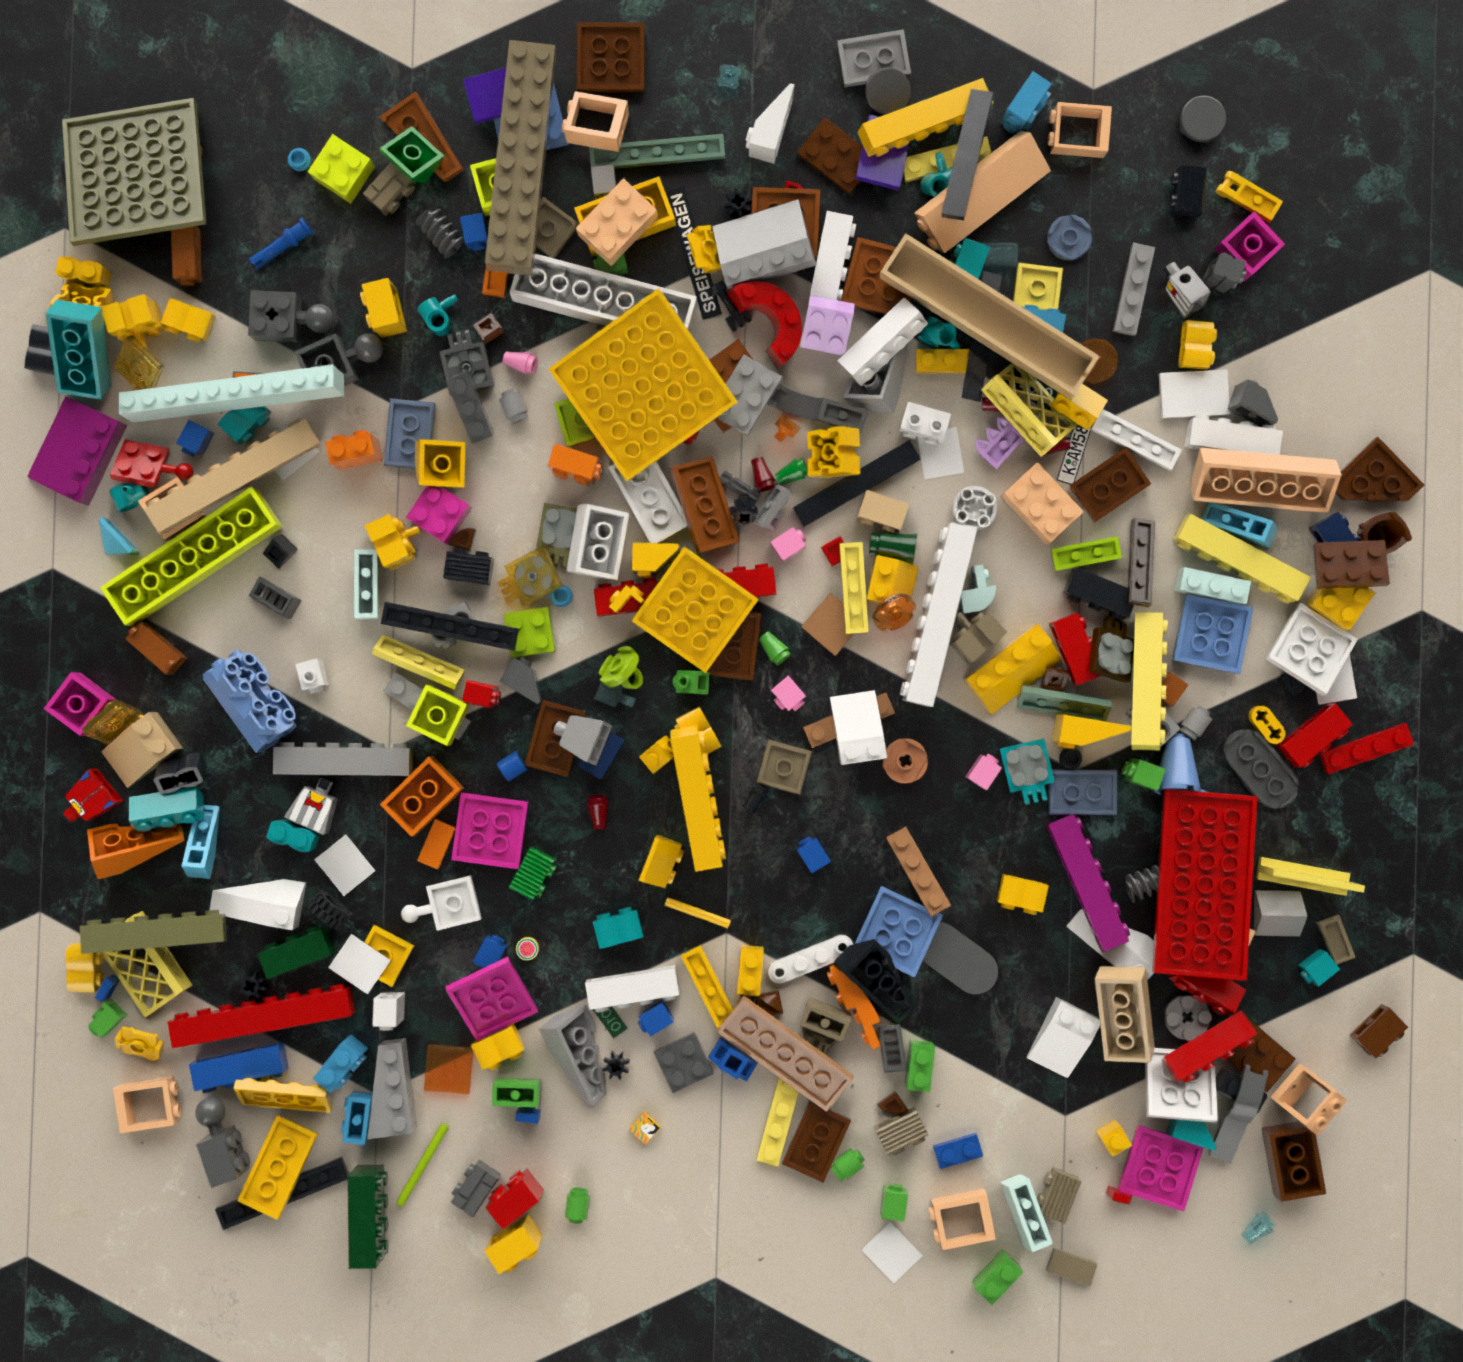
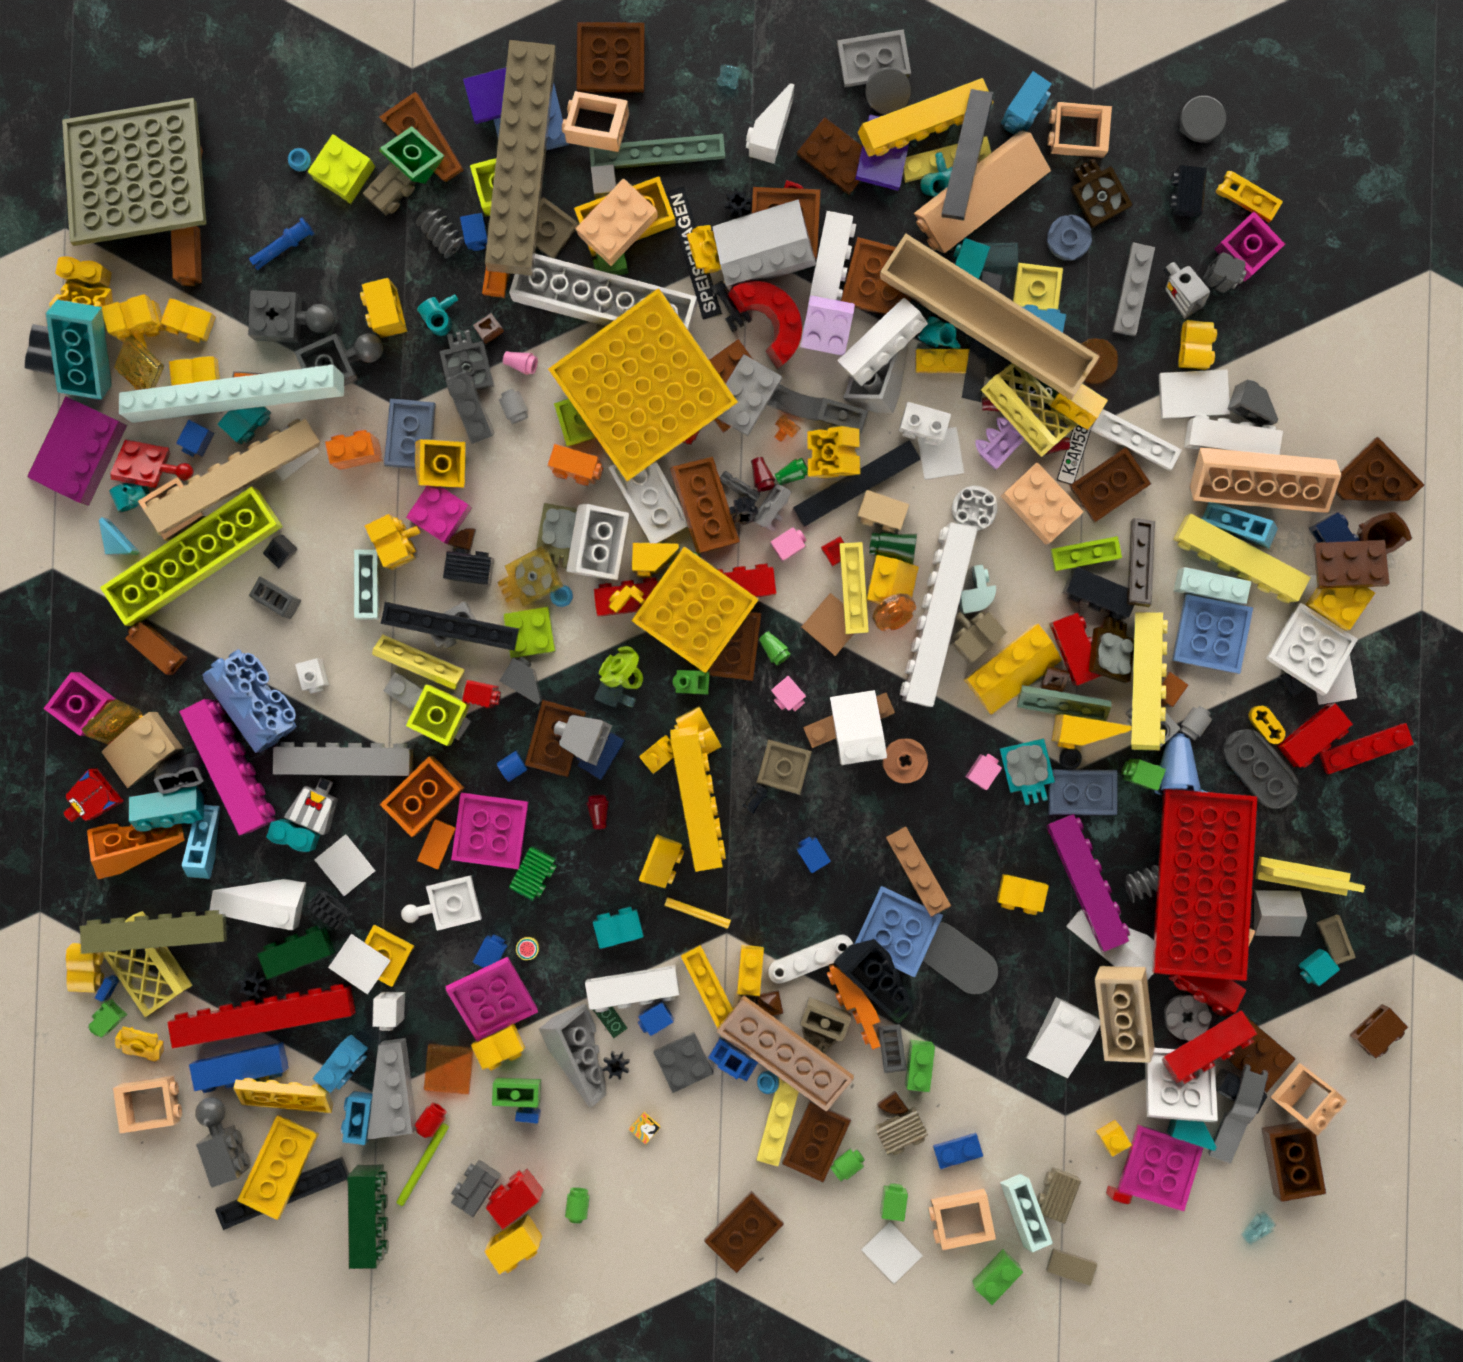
none -> yellow brick [169,356,220,386]
none -> dark pink brick [179,699,275,835]
none -> red brick [414,1102,447,1138]
none -> reddish brown plate [704,1190,784,1273]
none -> dark azure plate [757,1071,780,1094]
none -> dark brown piece [1070,158,1133,228]

